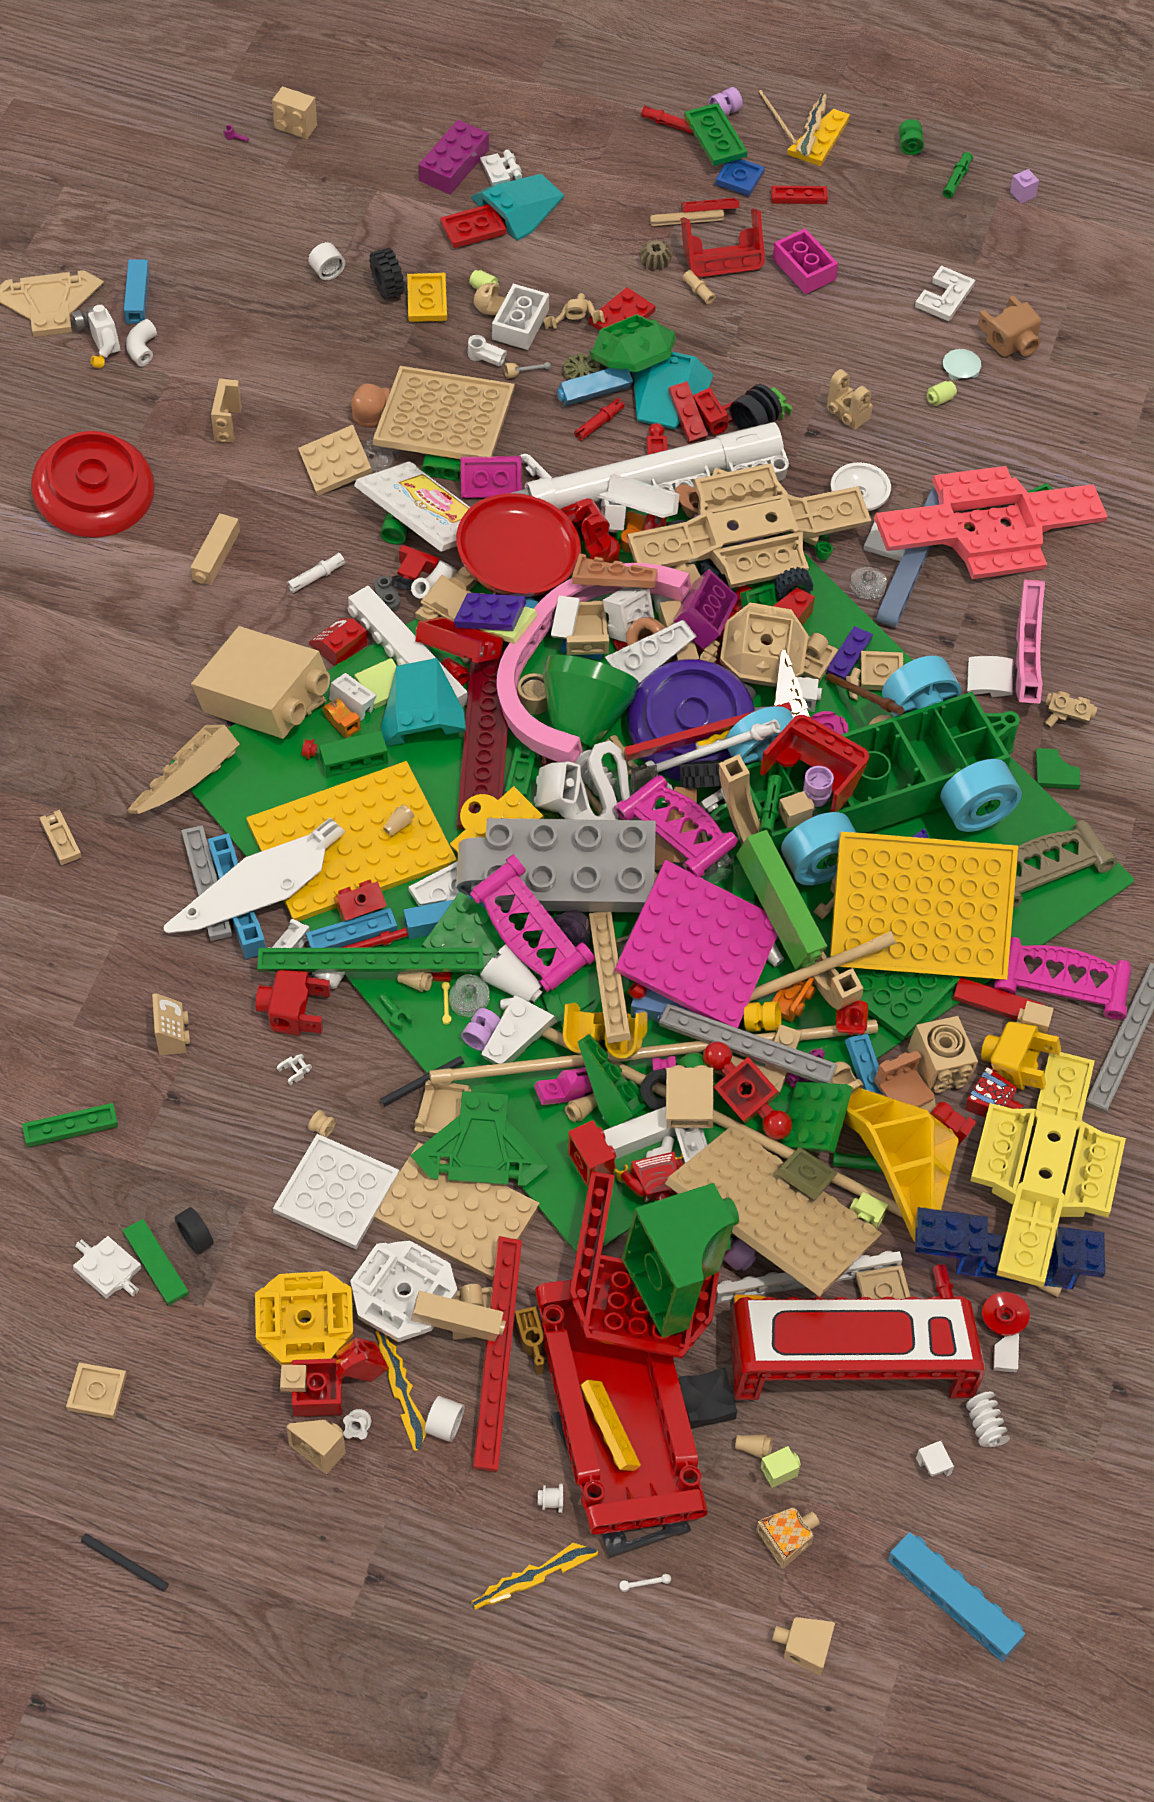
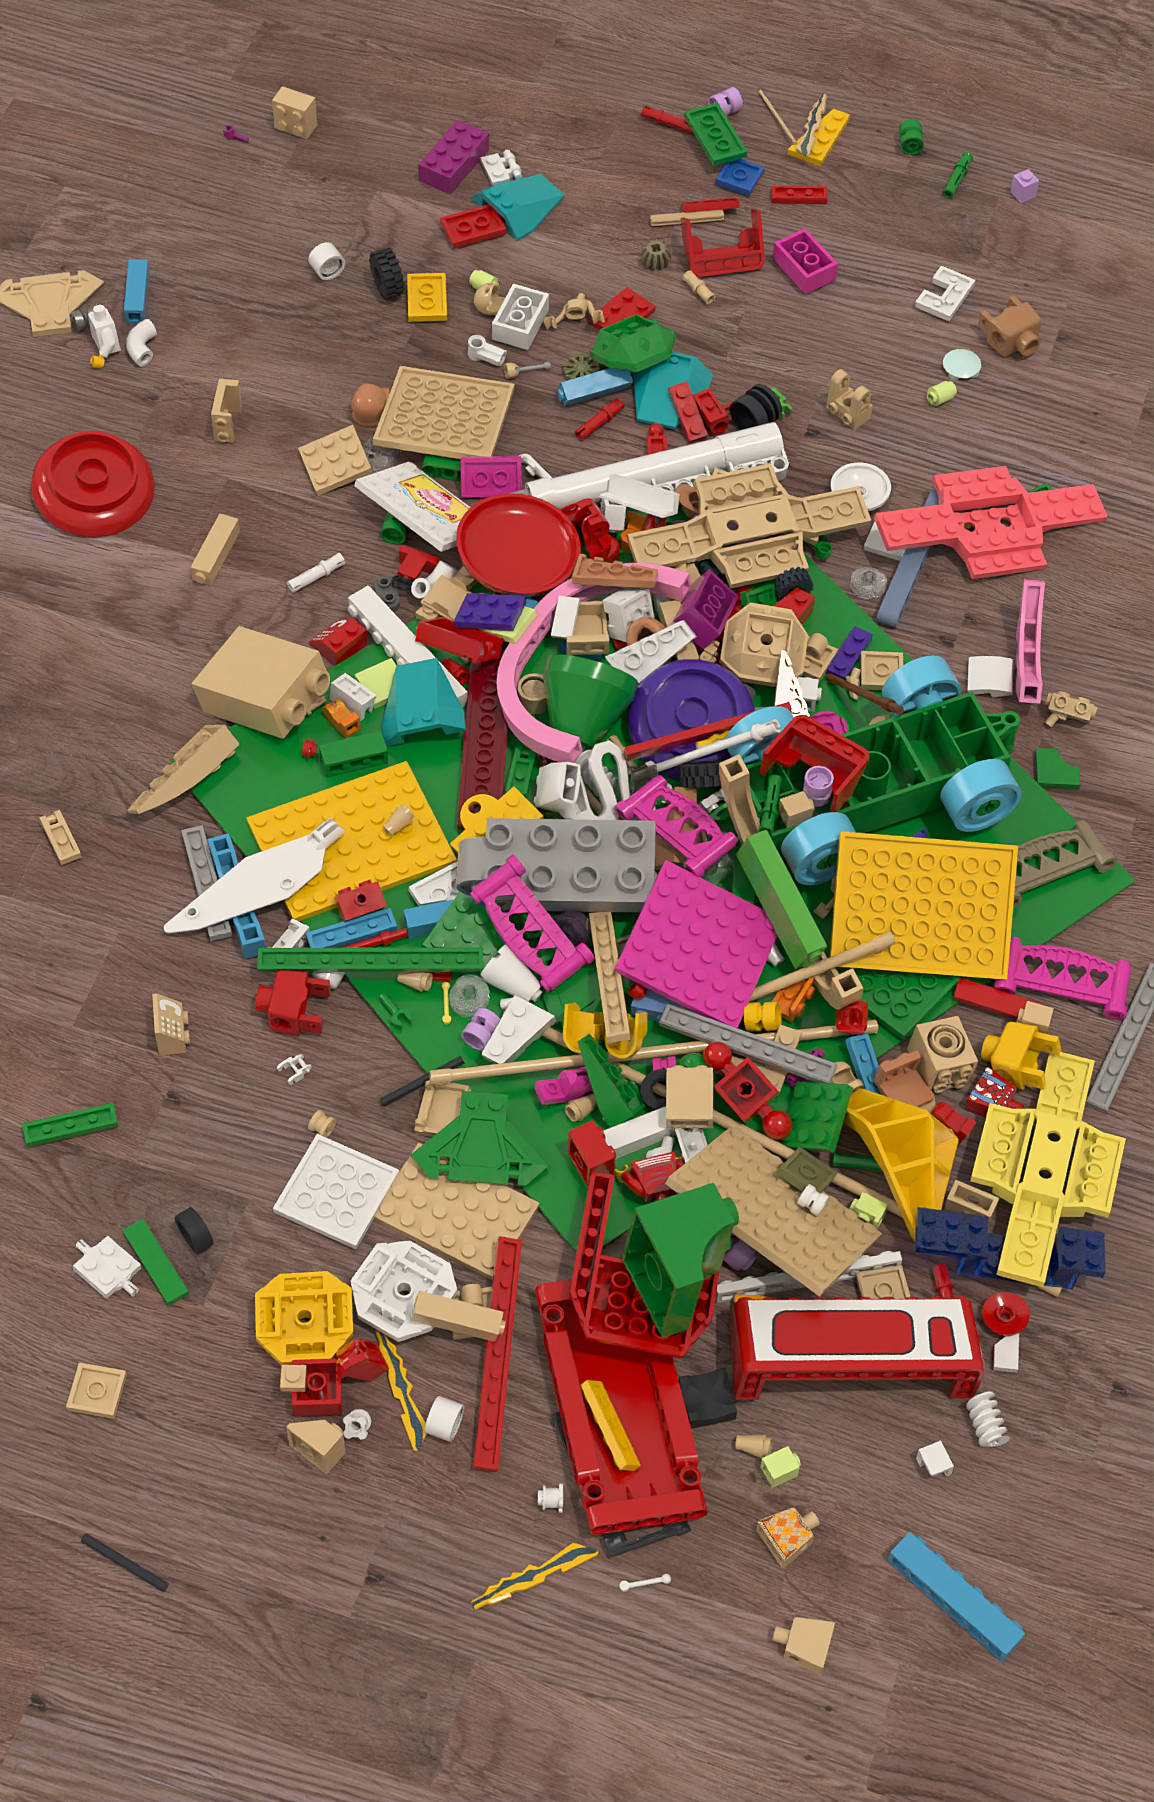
pearl gold piece [515,1306,544,1375] -> none
none -> white wheel [797,1184,829,1216]
none -> tan brick [944,1180,999,1229]

